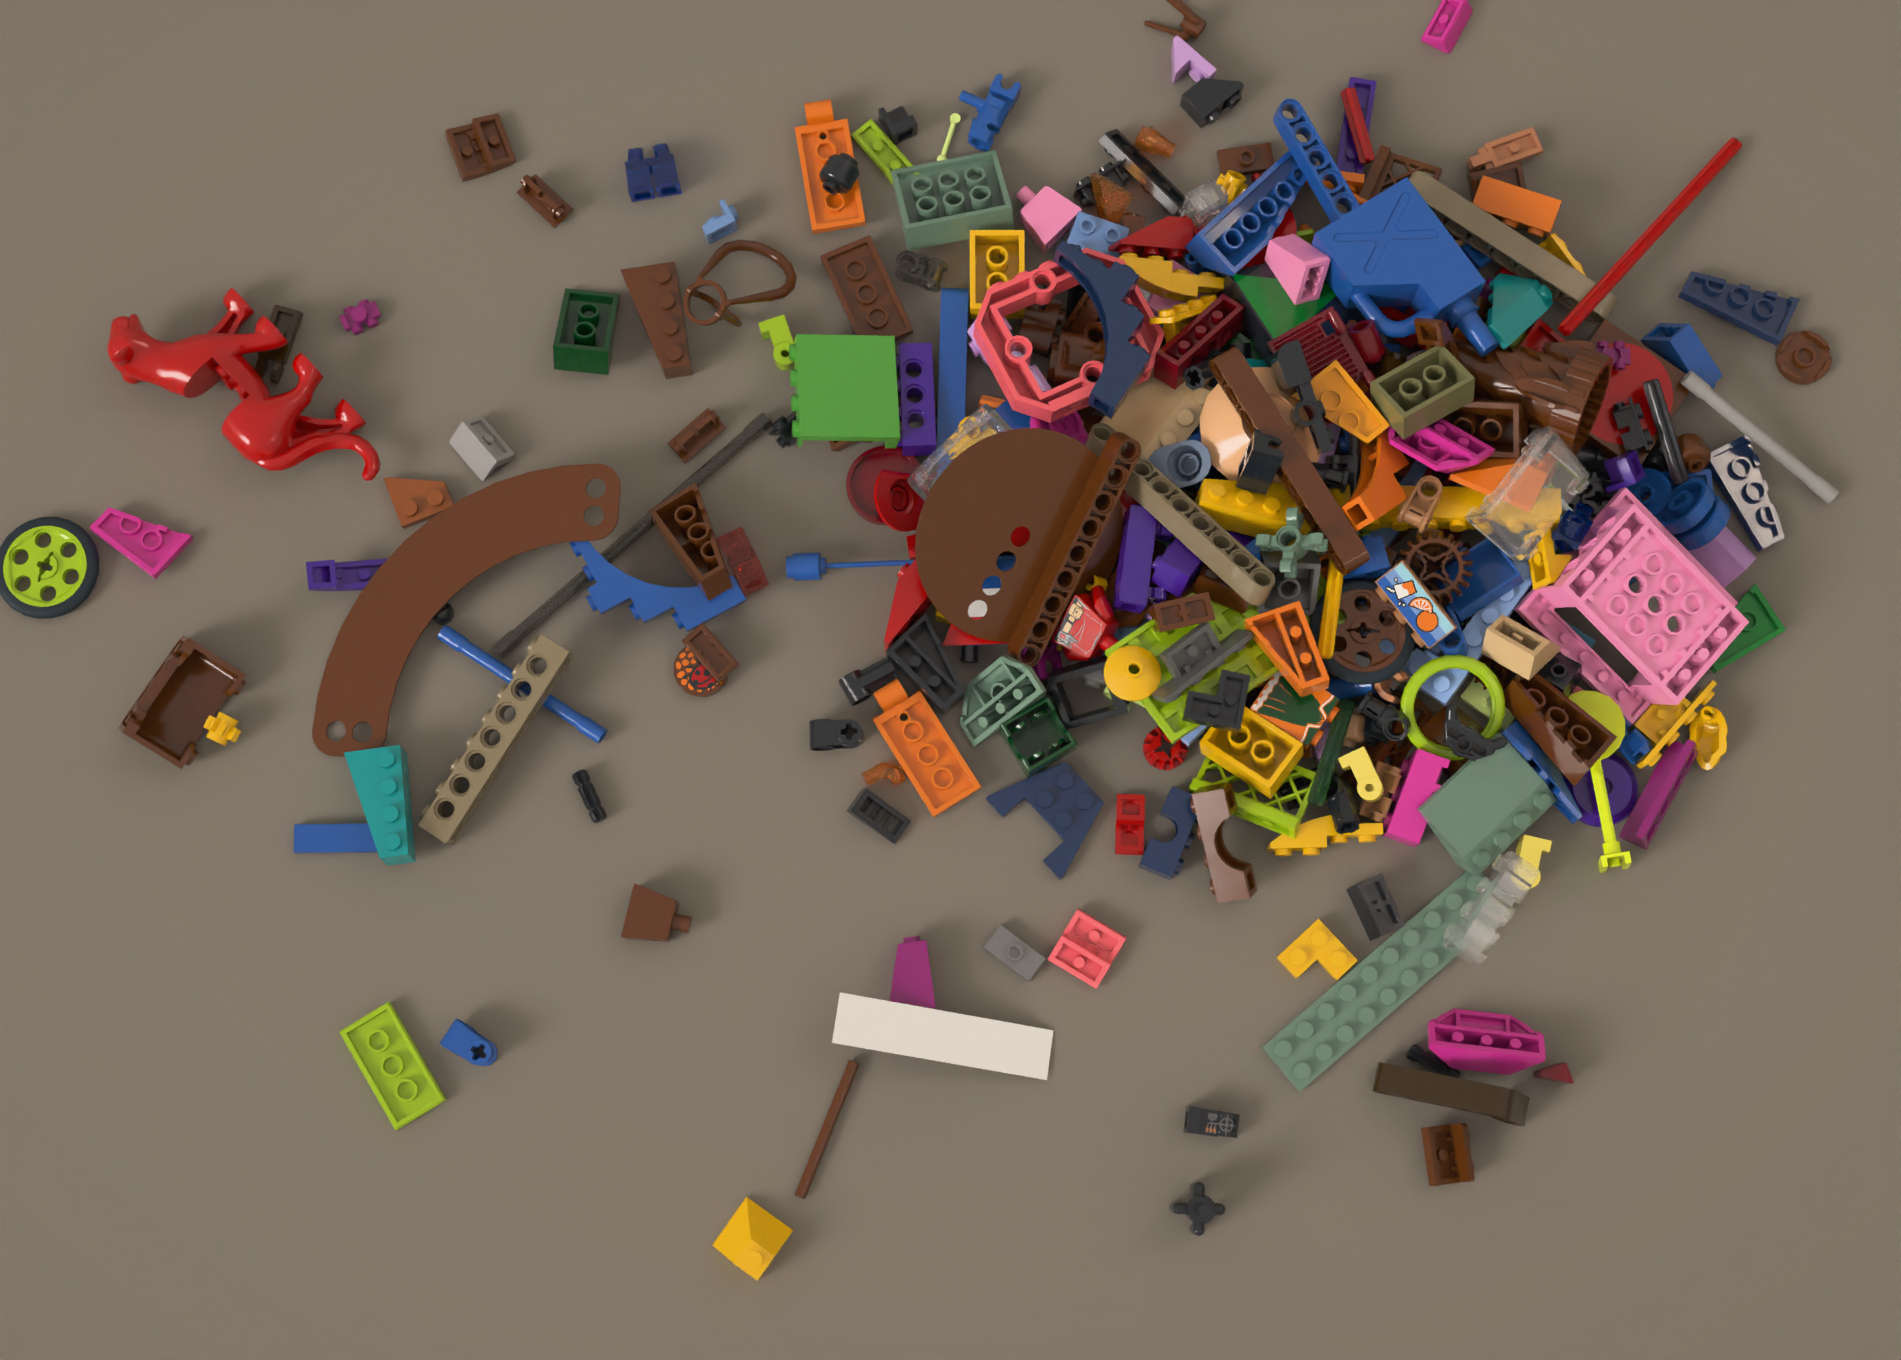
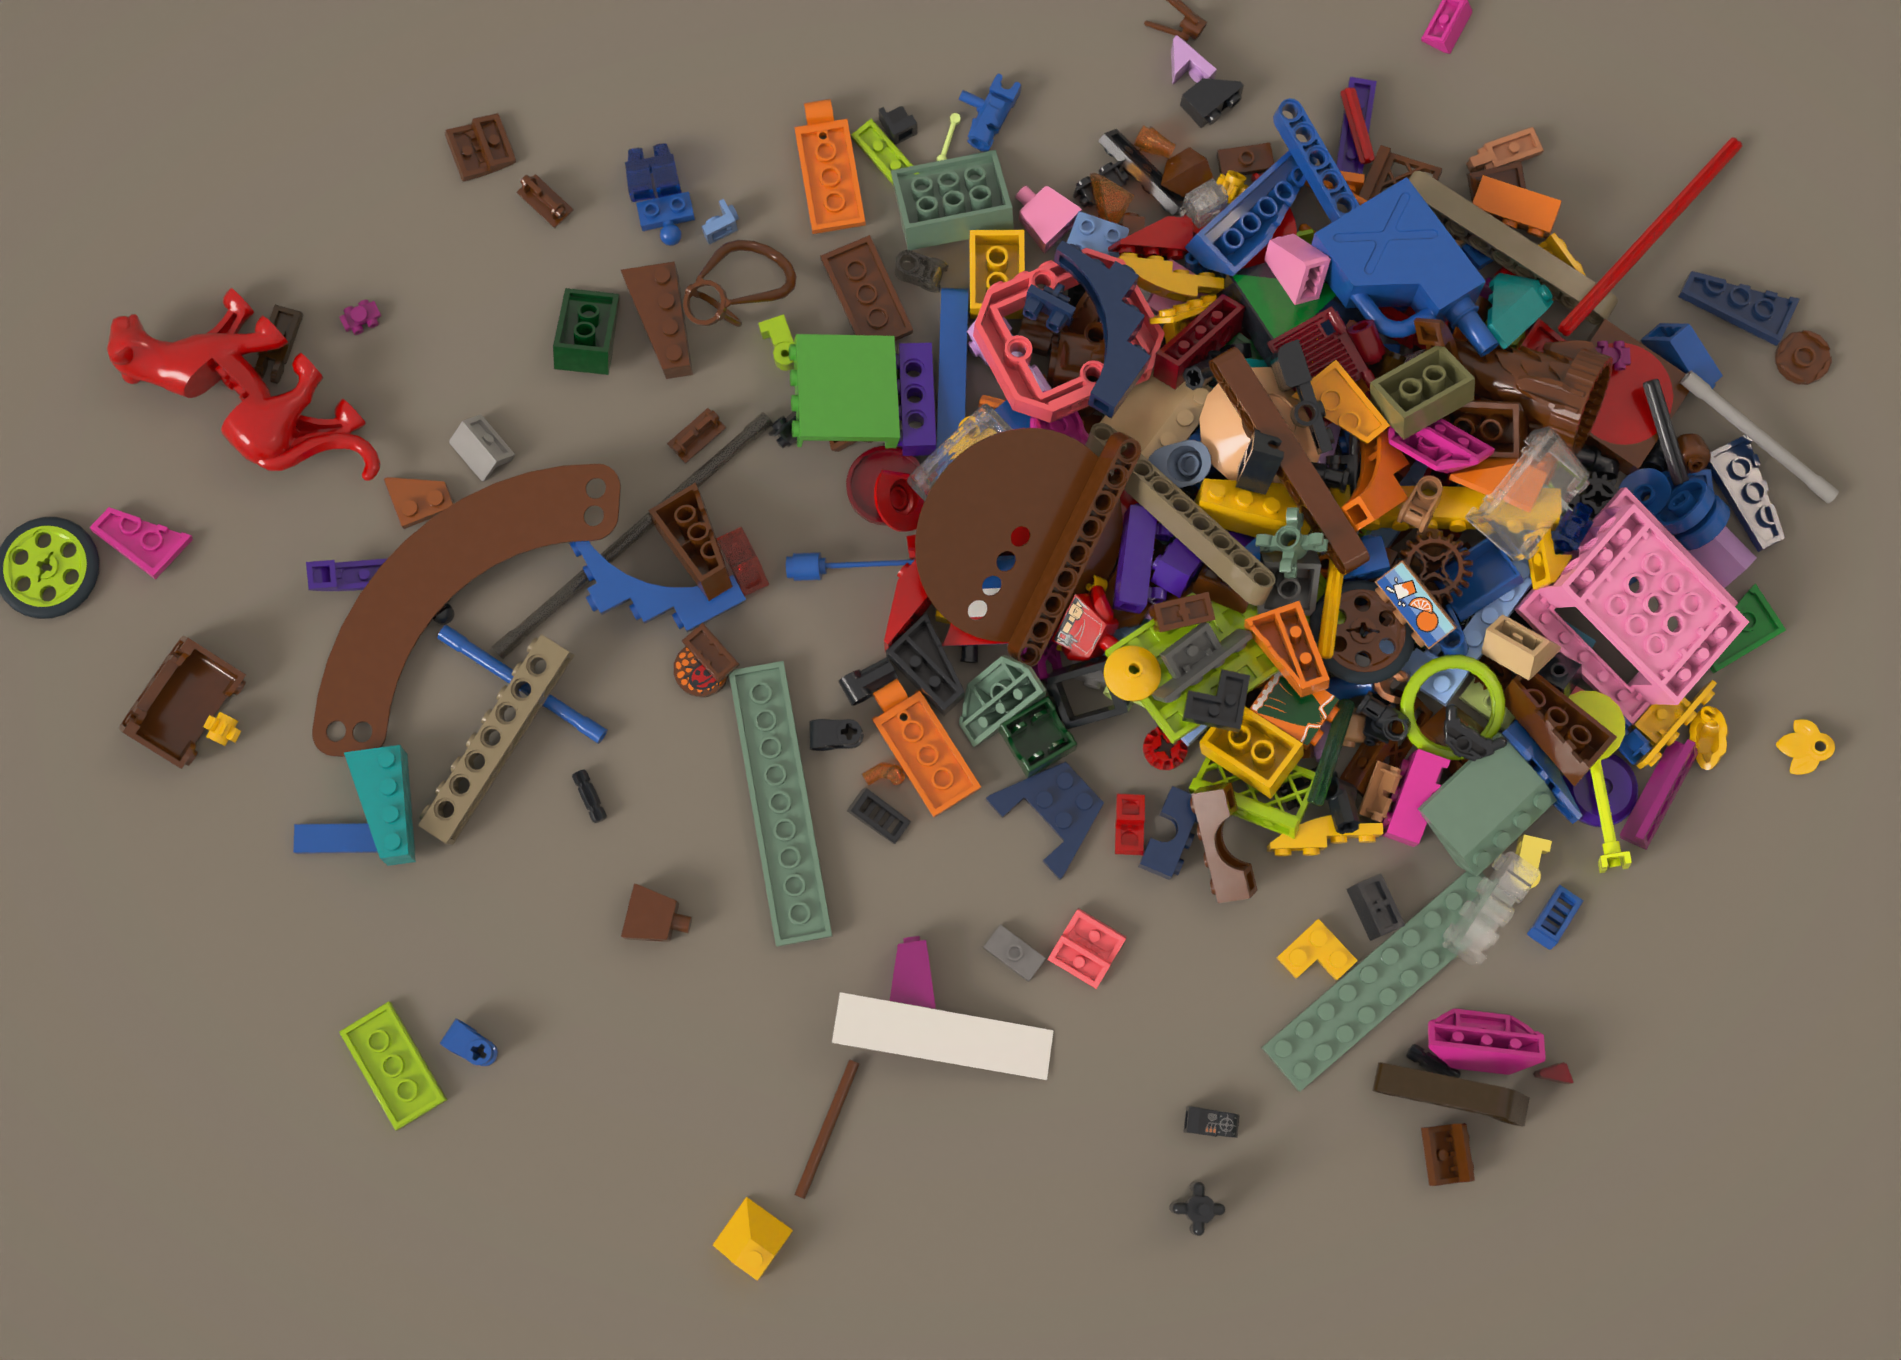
black head [819,153,860,195] -> none
light yellow leg [1338,746,1384,802] -> none
dark purple panel [1604,450,1646,493] -> none
black hinge [1612,397,1653,456] -> none
none -> blue plate [636,191,695,246]
none -> sand green plate [729,661,833,947]
none -> dark blue hips [1023,283,1076,333]
none -> reddish brown slope [1161,147,1218,205]
none -> blue slope [1527,885,1584,950]
none -> yellow plate [1776,719,1835,775]

